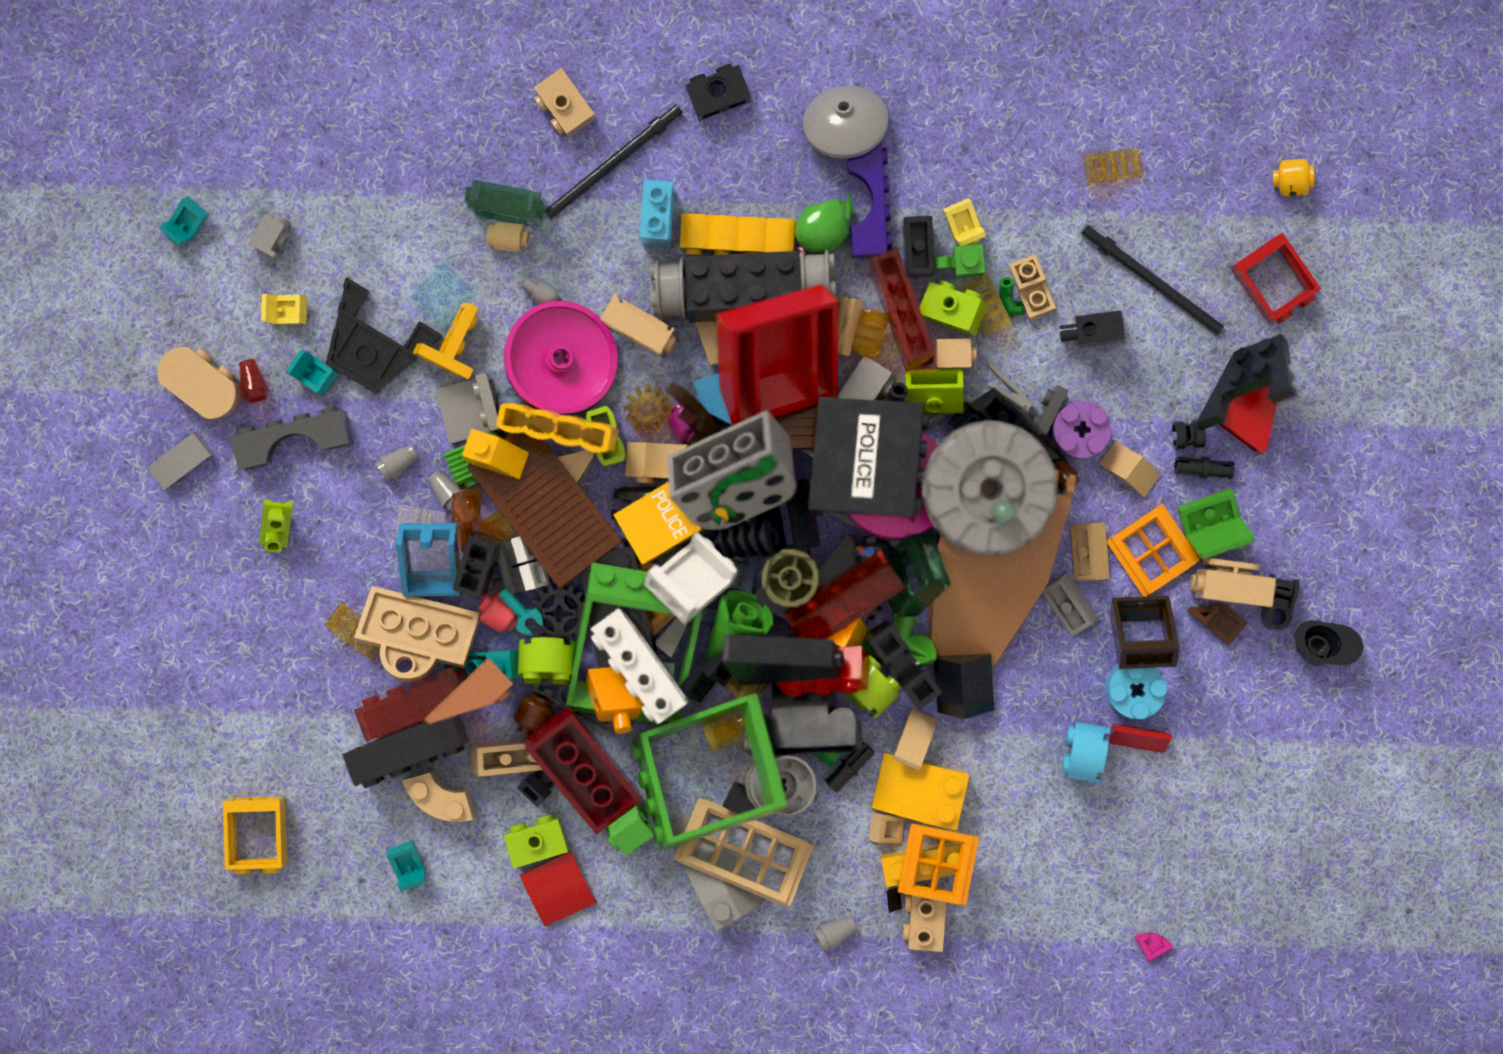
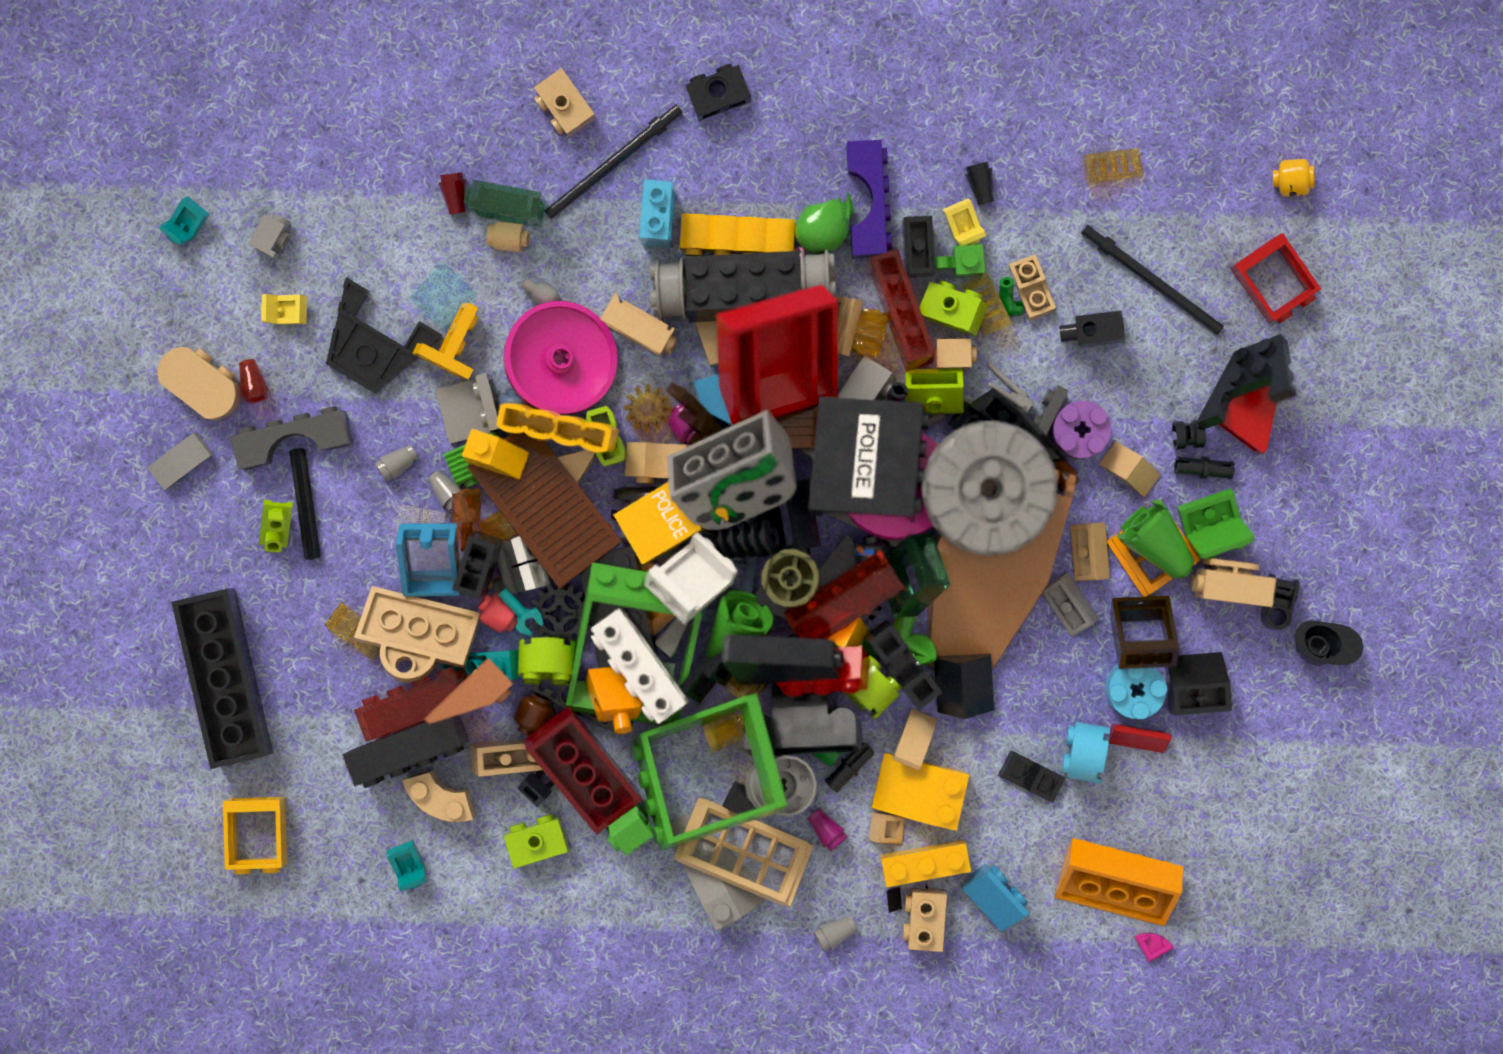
teal bracket [286,349,339,397] -> none
red slope [520,851,597,926] -> none
light grey dish [803,85,888,159] -> none
light orange piece [898,823,979,905] -> none
sand green hinge [992,501,1018,526] -> none
reddish brown slope [1187,604,1247,646] -> none
none -> black brick [171,588,273,769]
none -> black axle [289,448,321,560]
none -> dark red cone [439,172,467,215]
none -> magenta cone [807,808,848,852]
none -> dark azure slope [961,863,1029,932]
none -> black cone [965,161,994,205]
none -> black slope [998,750,1065,803]
none -> light orange slope [1054,838,1183,926]
none -> bright green cone [1117,500,1195,579]
none -> black slope [1165,652,1232,715]

